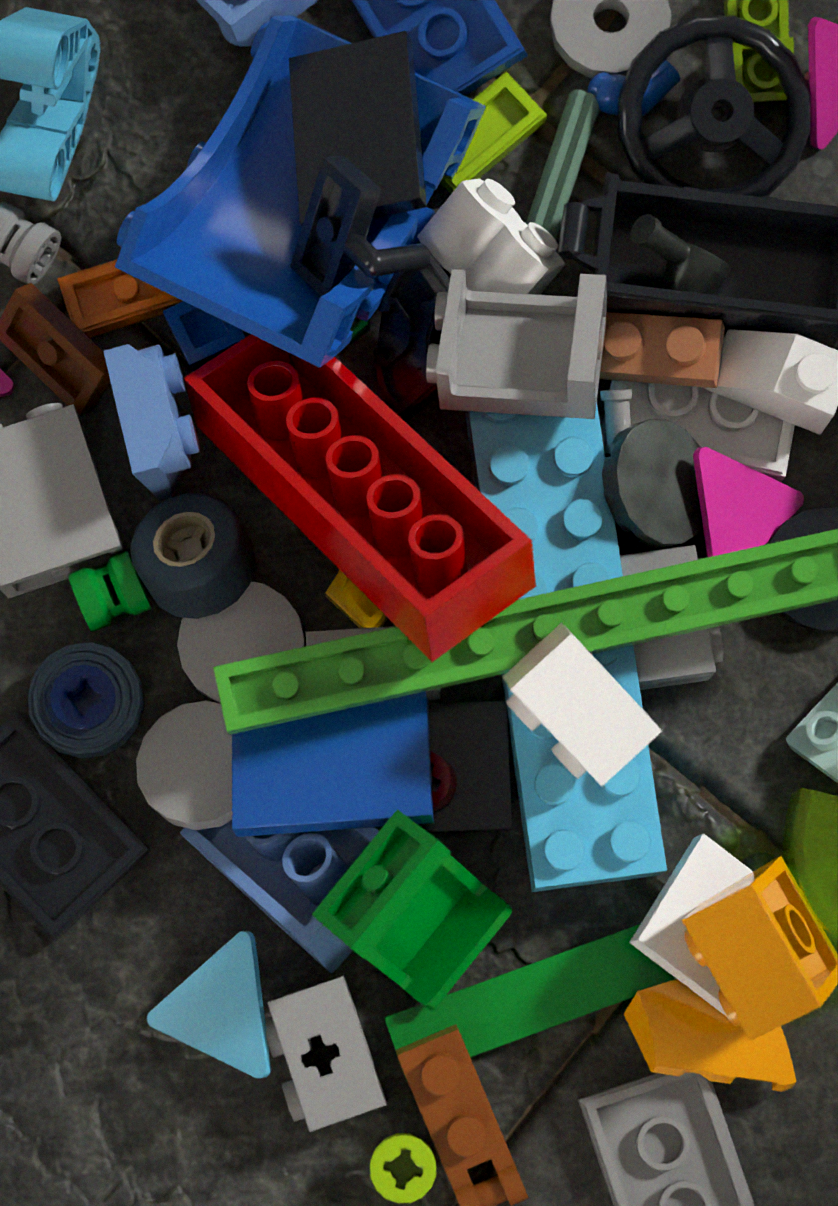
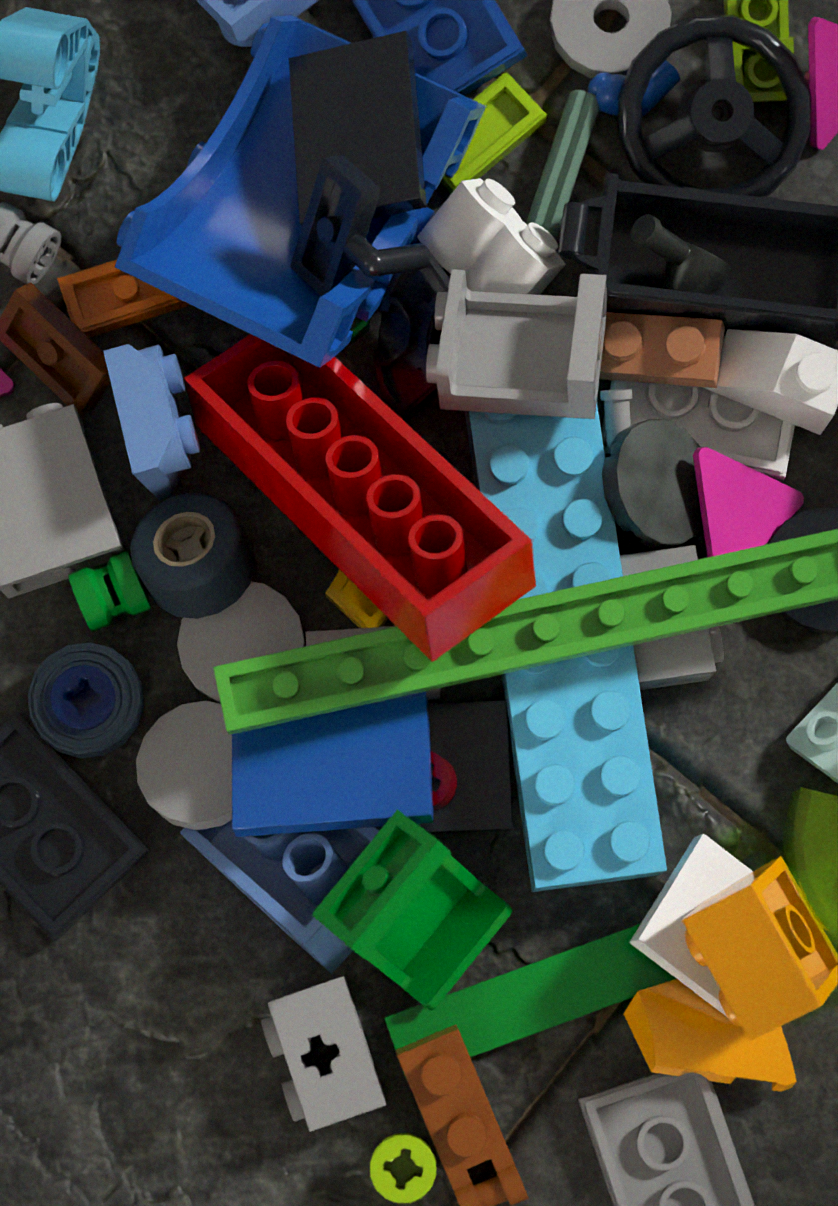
medium azure piece [147,931,271,1079] -> none
blue plate [163,301,245,372] -> none
white brick [503,622,662,786] -> none

